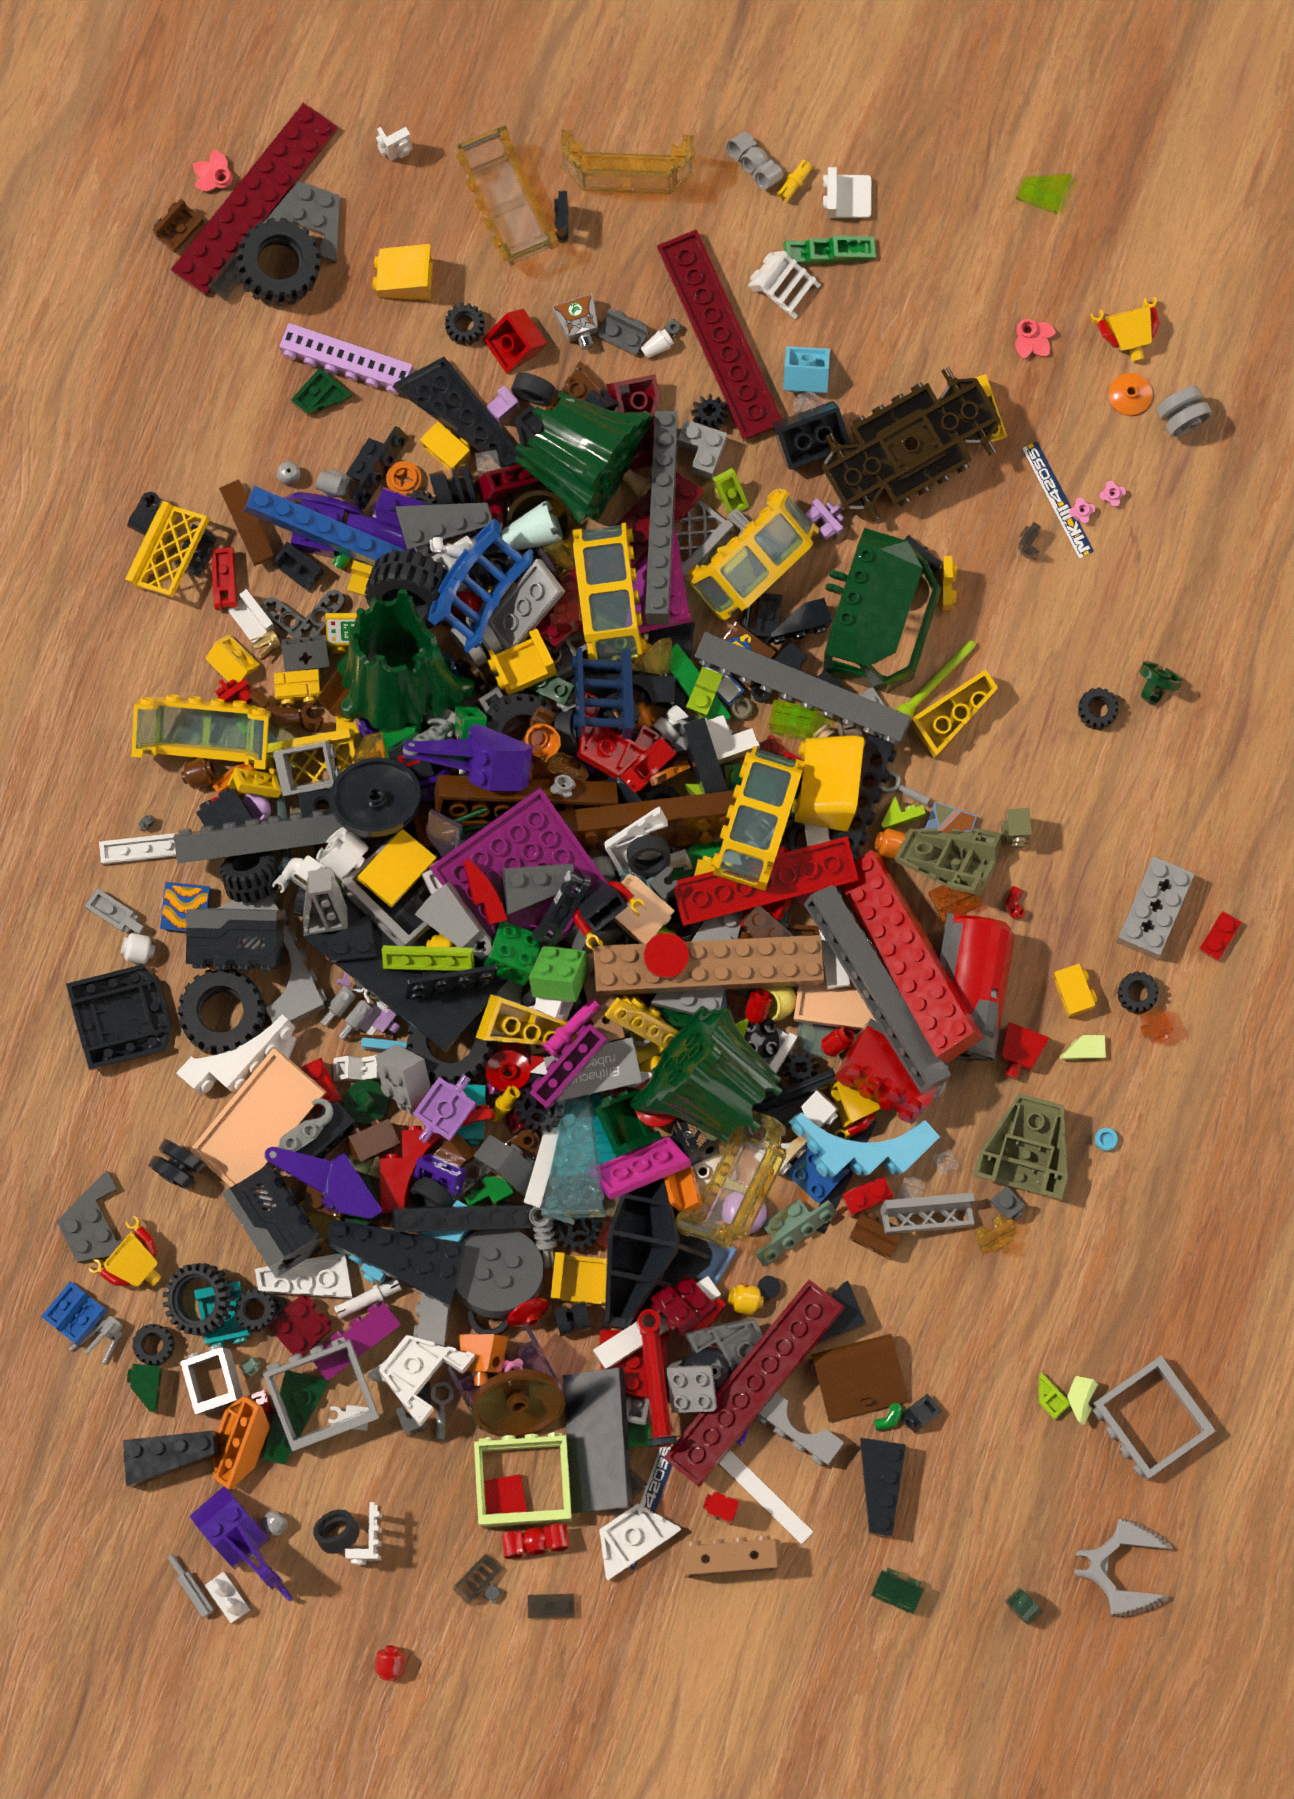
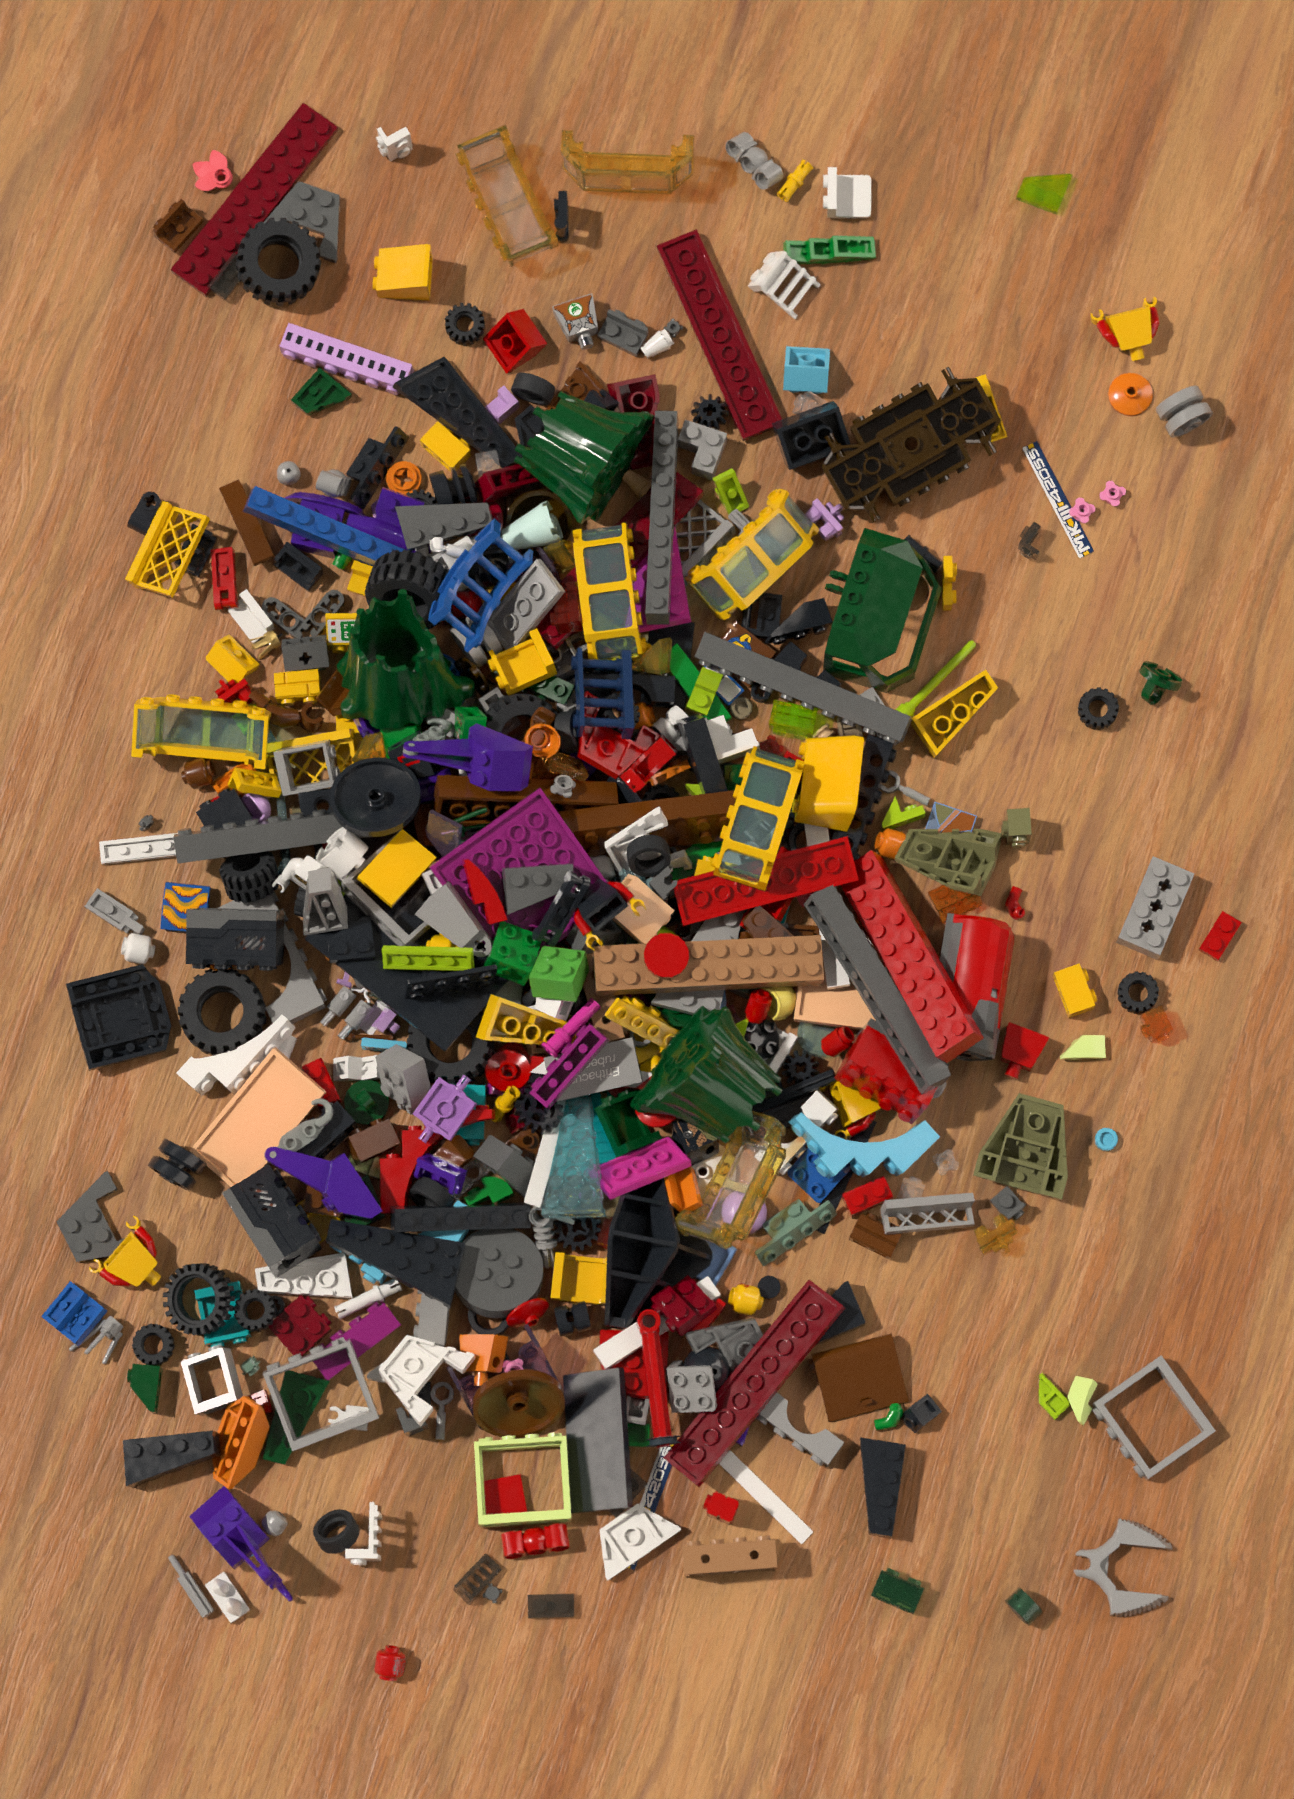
coral plate [1015,319,1056,359] -> none

